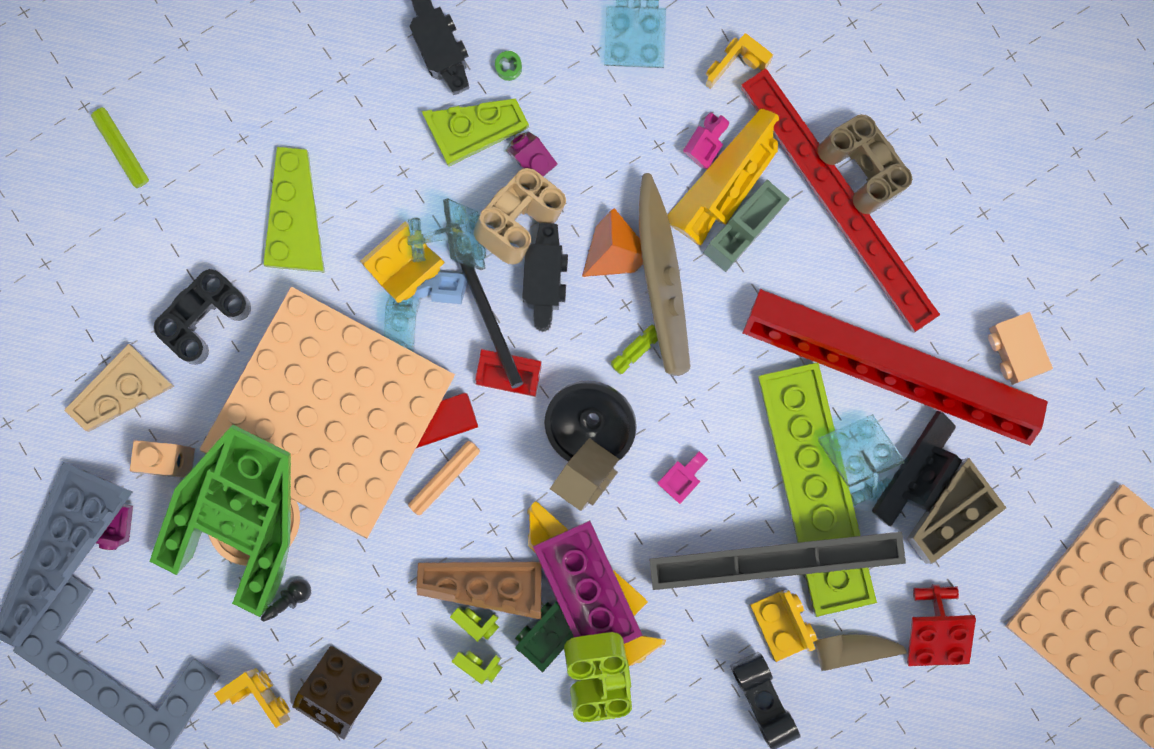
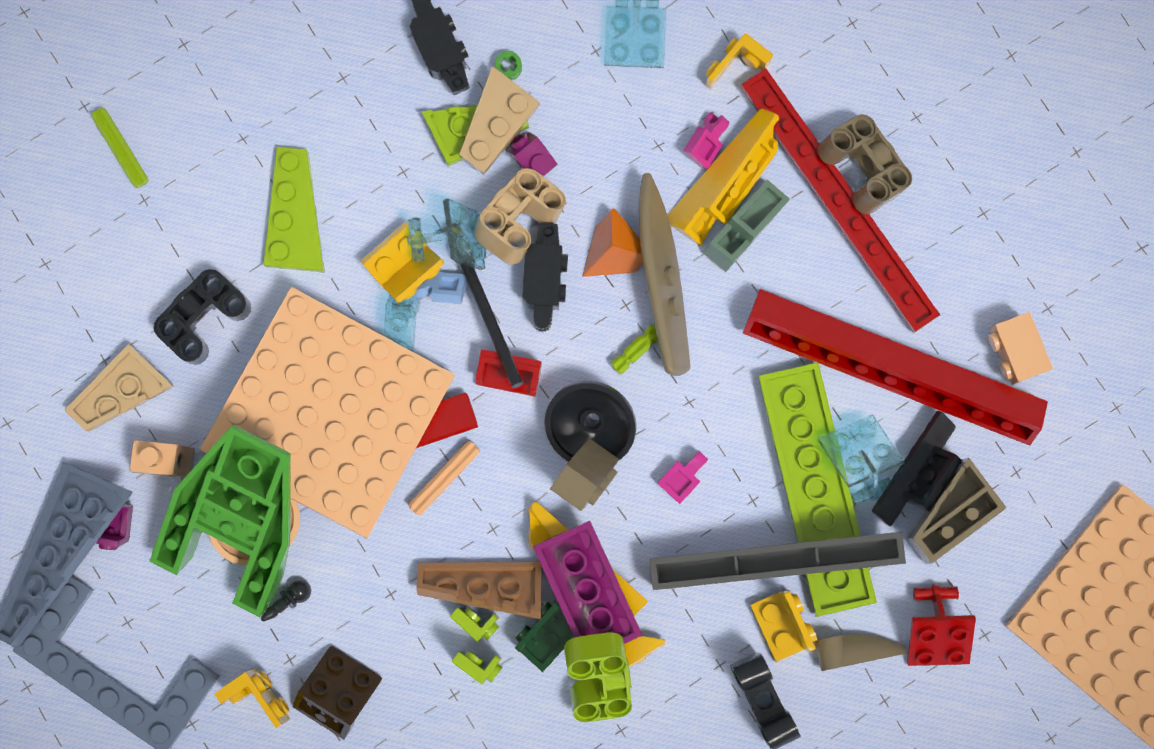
none -> tan wing [459,66,540,175]

